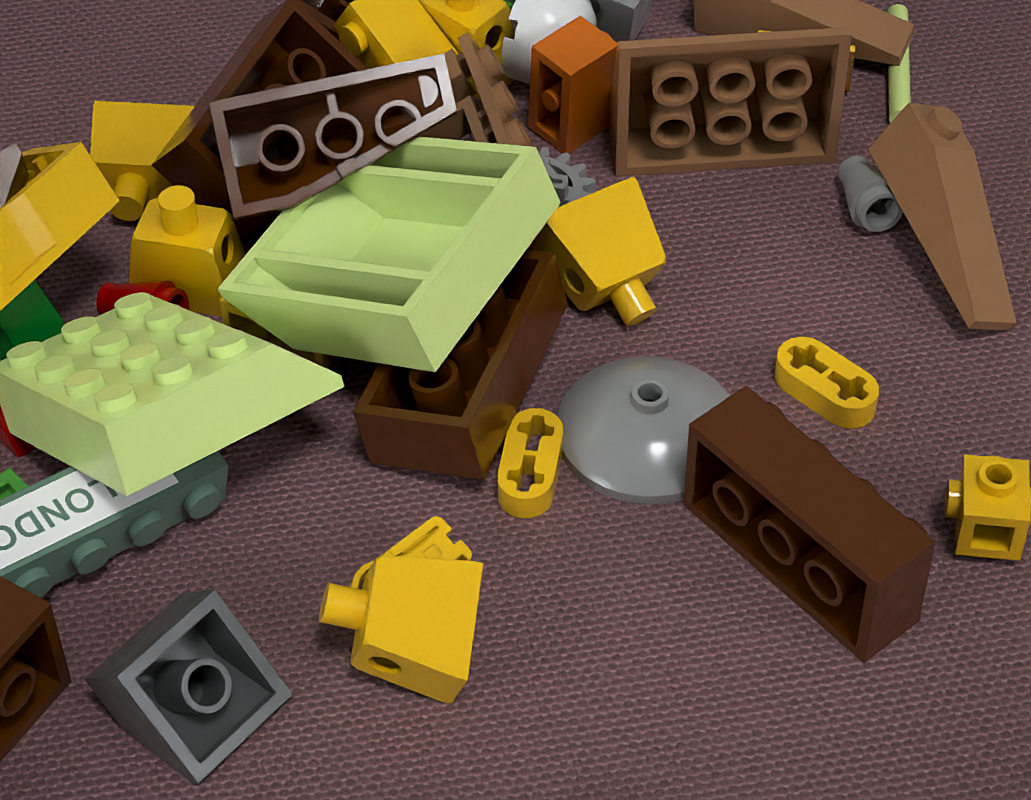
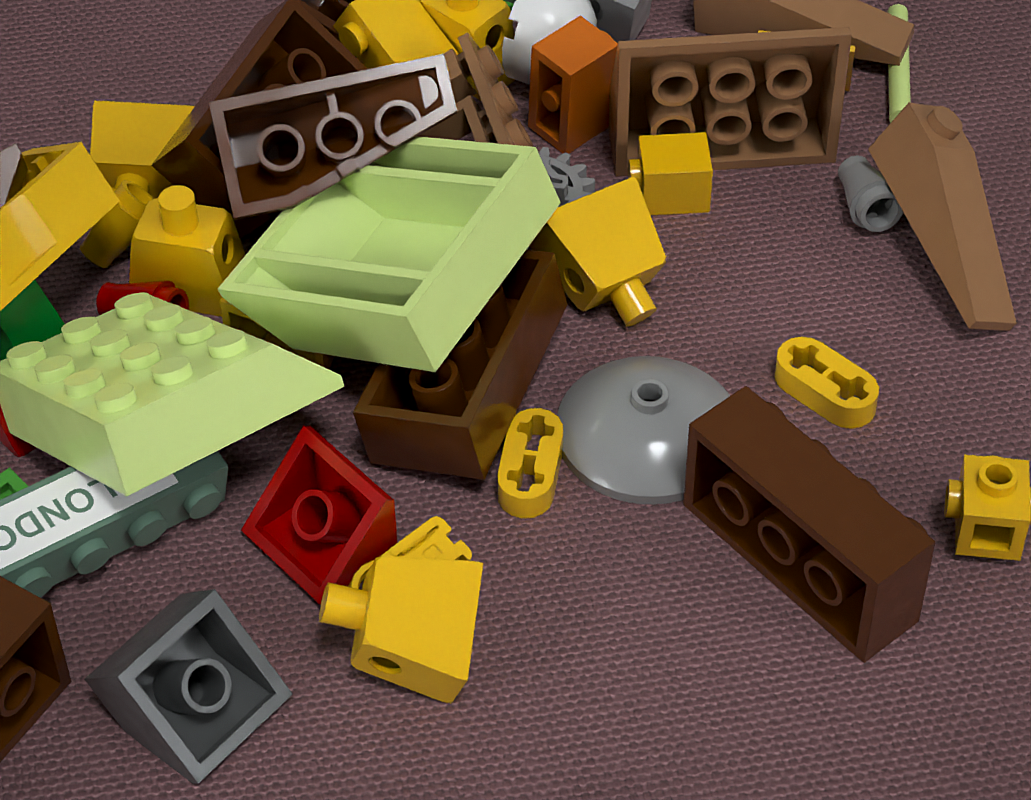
none -> yellow cone [80,180,154,268]
none -> red slope [241,425,398,605]
none -> yellow brick [628,132,713,215]

